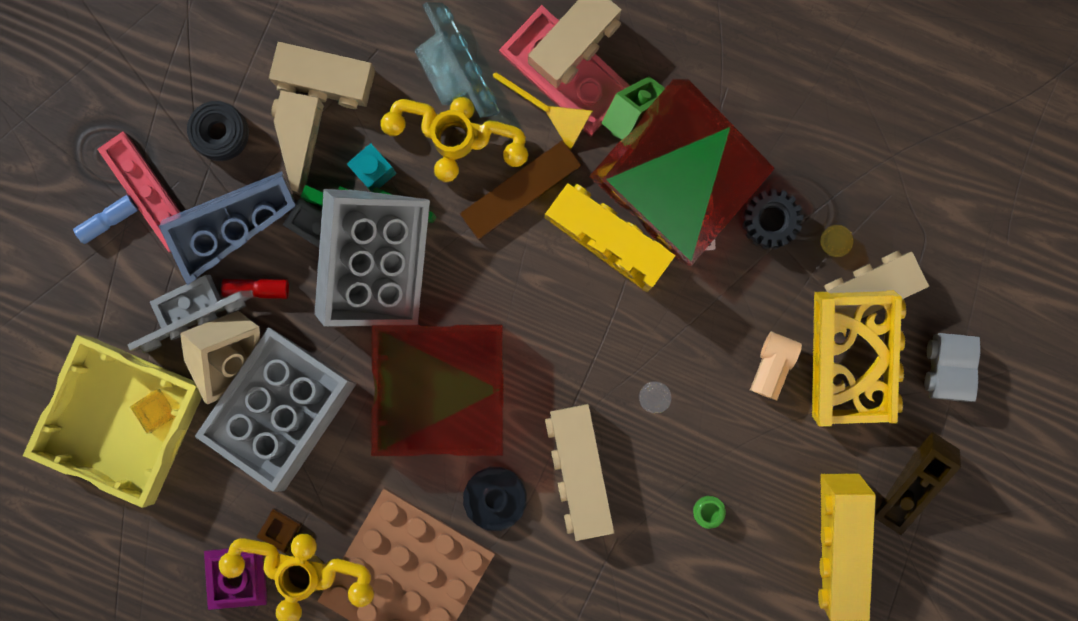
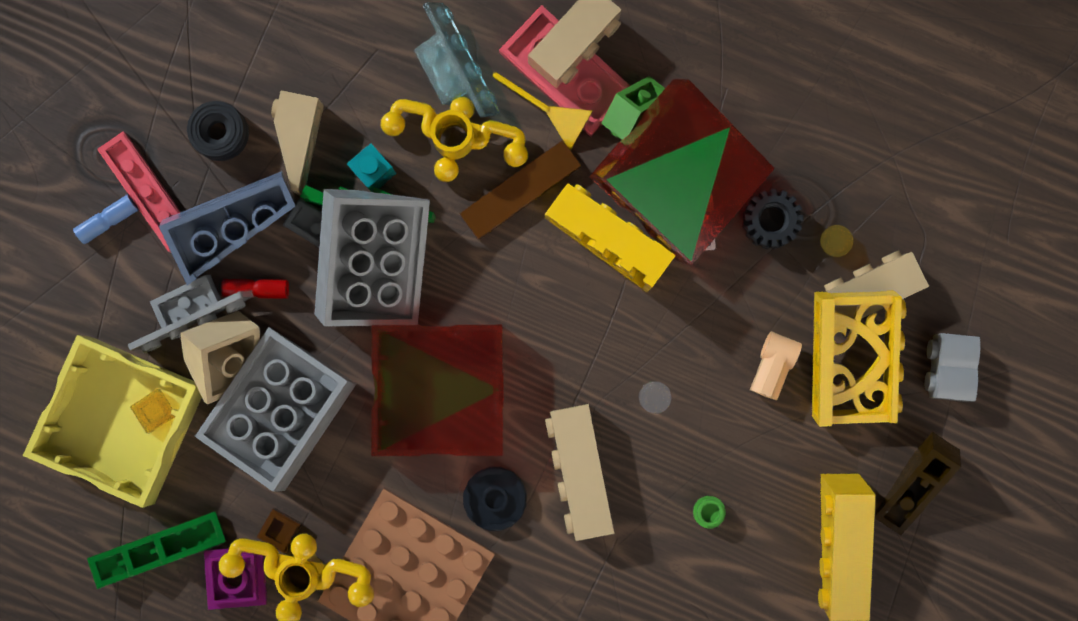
tan brick [269,42,375,109] -> none
none -> green slope [87,512,226,589]

